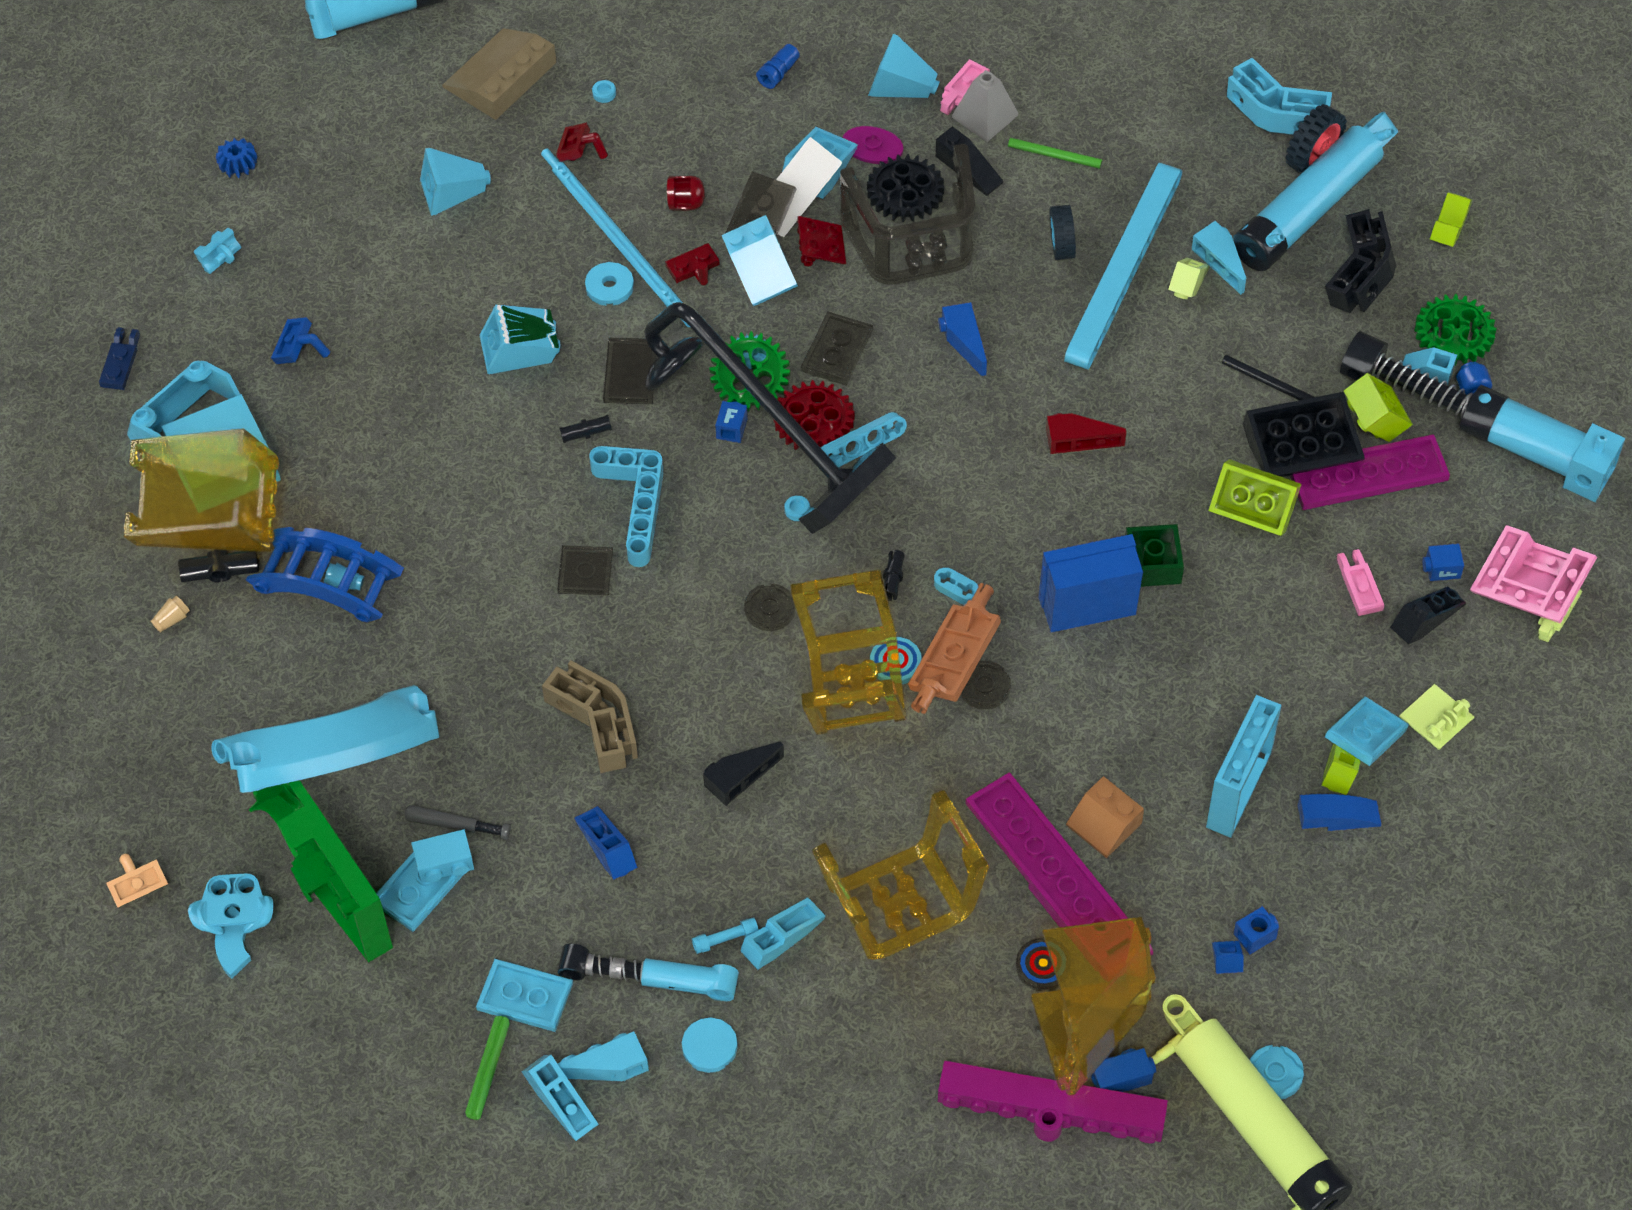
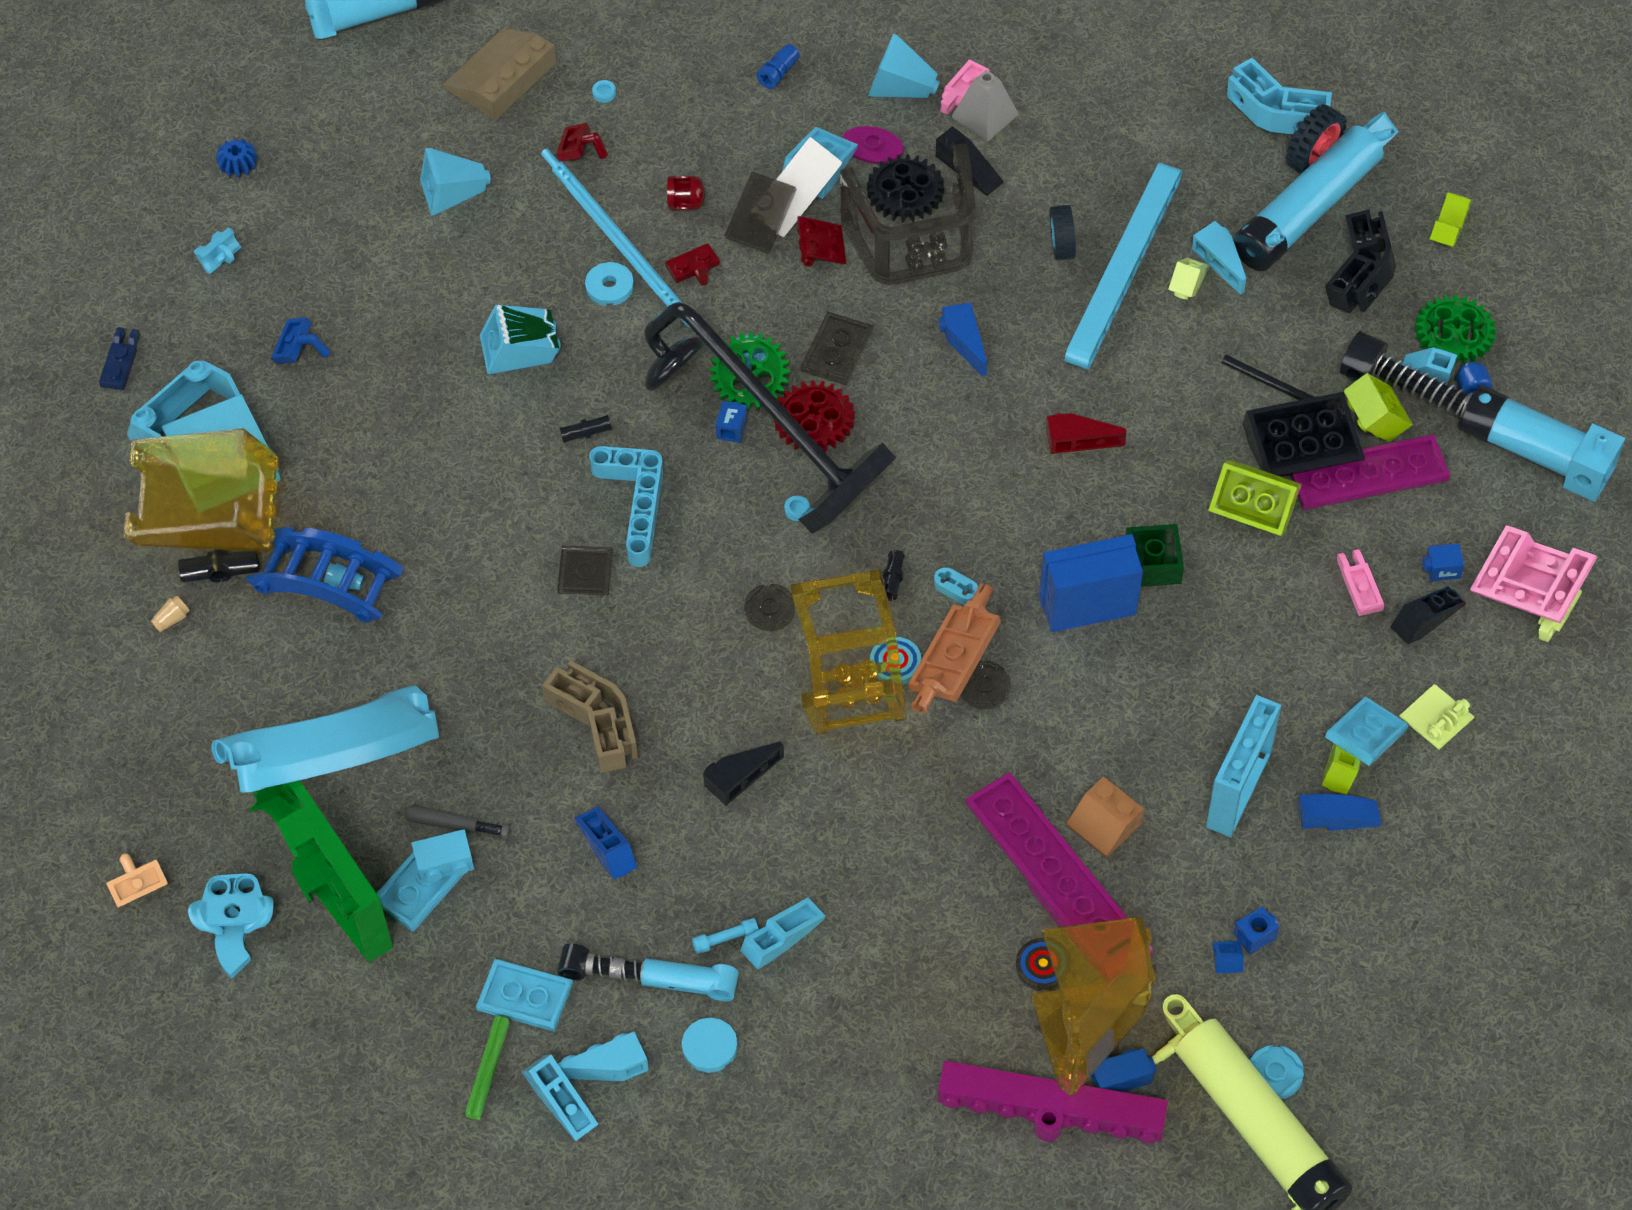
clear smoke tile [603,337,657,404] -> none
slope [722,215,798,306] -> none
clear yellow windscreen [812,790,989,960] -> none
medium azure beam [821,412,907,467] -> none
bright green bar [1008,138,1102,169] -> none

